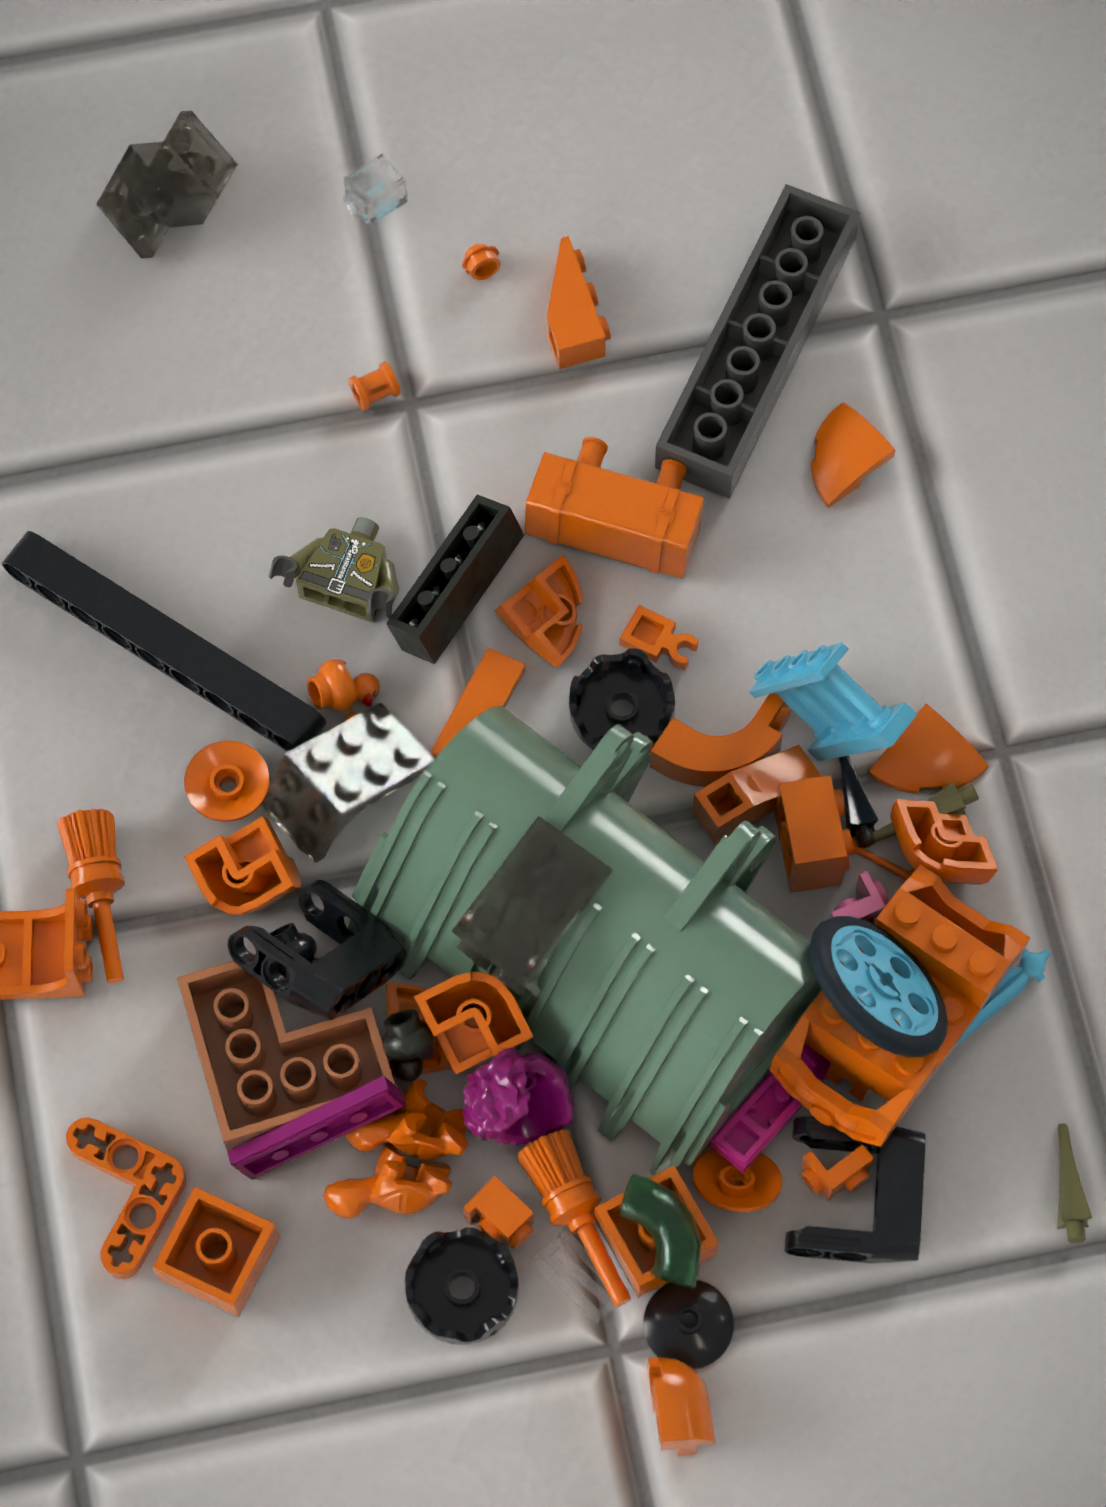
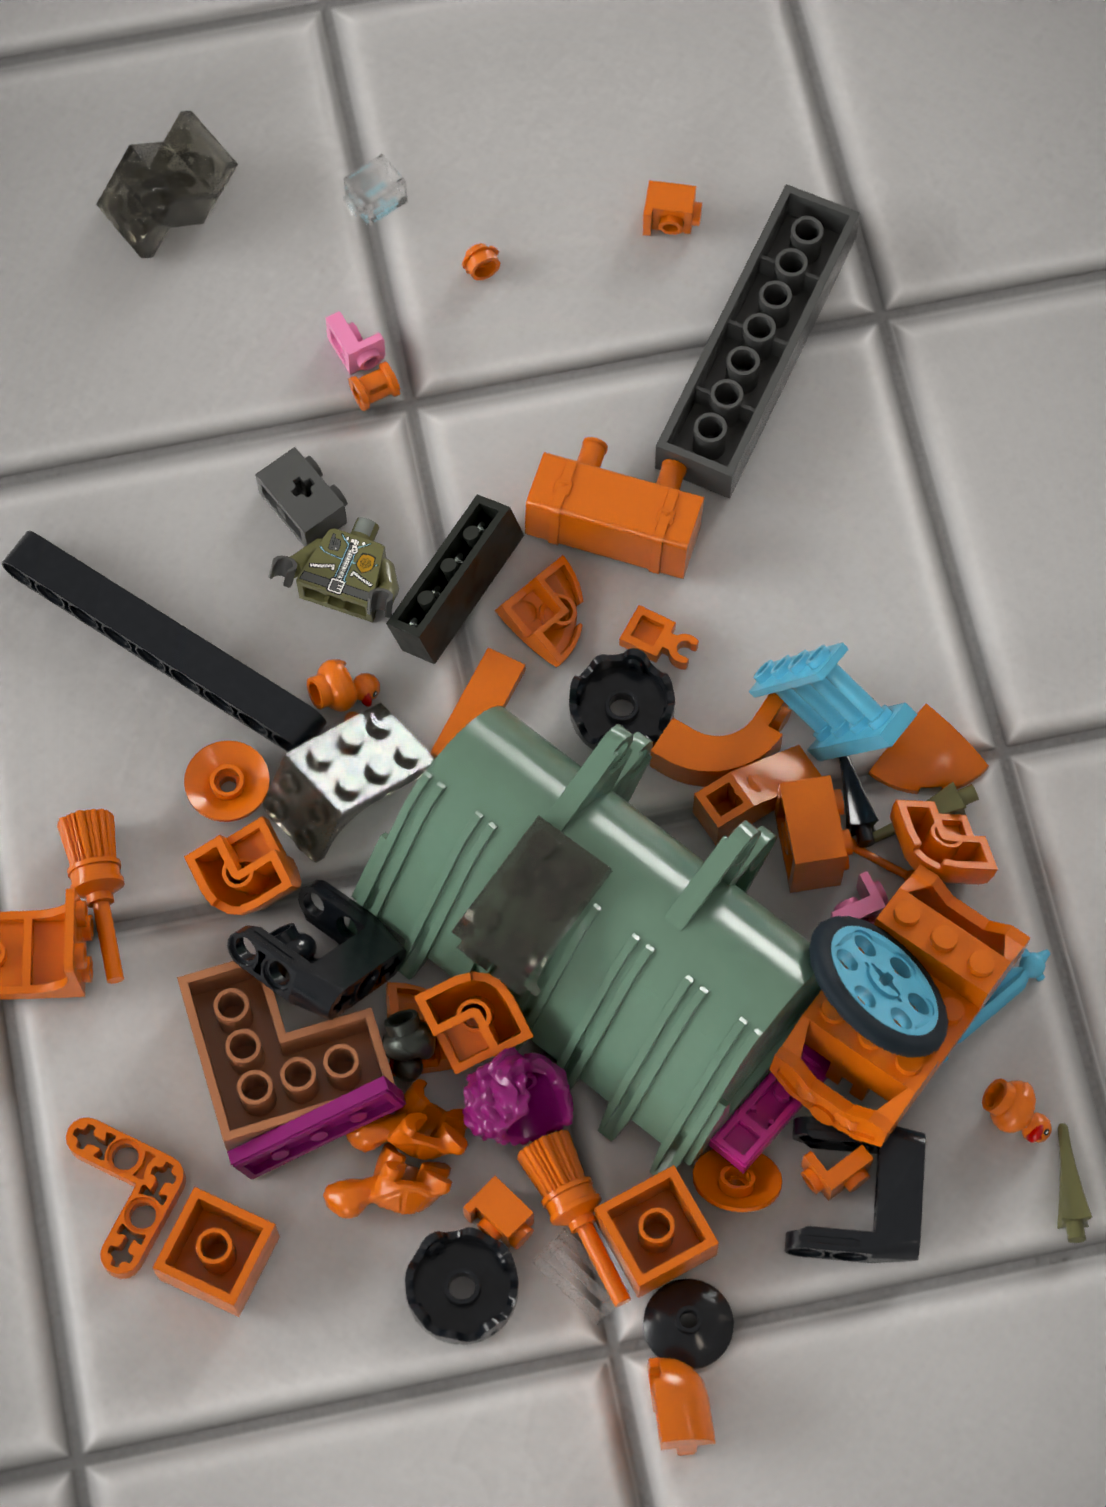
orange slope [547,236,611,370] -> none
clear green cylinder [620,1173,702,1289] -> none
orange brick [811,402,895,508] -> none
none -> dark grey brick [255,447,348,547]
none -> bright pink bracket [326,311,385,375]
none -> orange brick [643,180,703,236]
none -> orange animal [982,1079,1052,1143]

